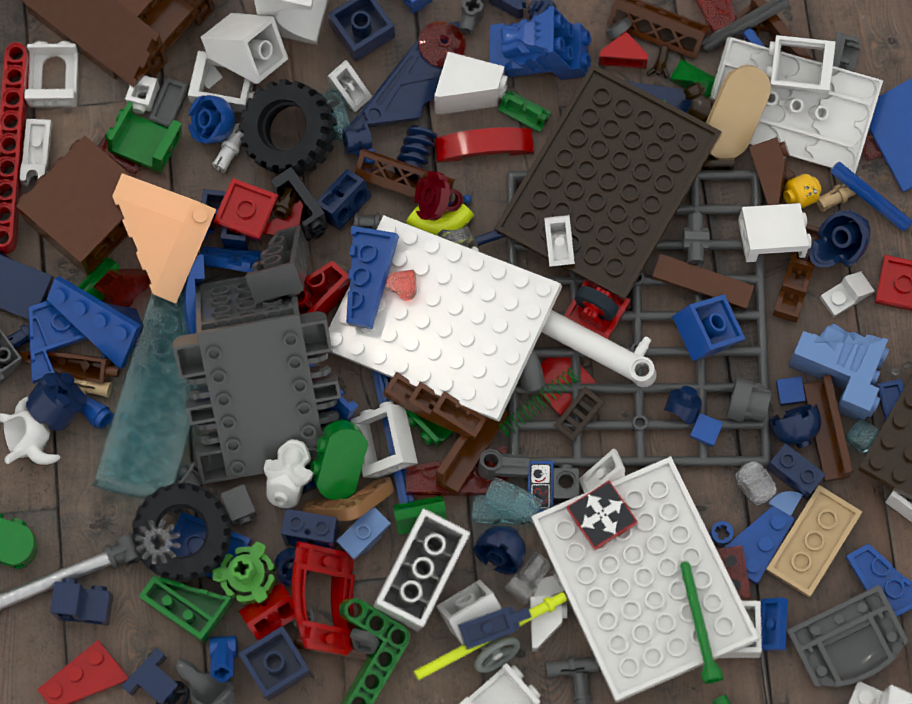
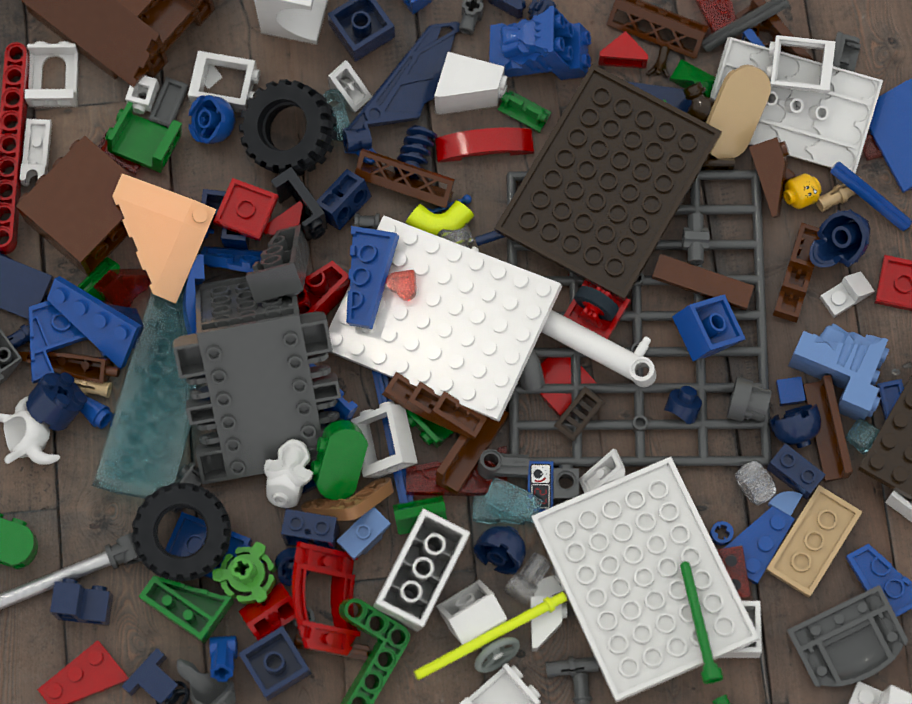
clear gear [136,520,181,564] -> none
white slope [201,13,288,83] -> none
white pin [212,124,244,173] -> none
dark grey brick [221,484,258,527] -> none
dark brown pin [273,187,299,220] -> none
dark grey tile [350,628,380,654] -> none
dark red tile [414,171,463,221] -> none
clear red dish [418,21,466,67] -> none
dark blue hinge [457,606,532,650] -> none
green piece [498,368,579,437] -> none
white slope [544,215,575,266] -> none
tile [566,481,638,551] -> none
dark grey tile [605,17,632,40] -> none
blue tile [690,413,723,447] -> none
white panel [738,203,811,262] -> none
blue plate [761,597,788,651] -> none

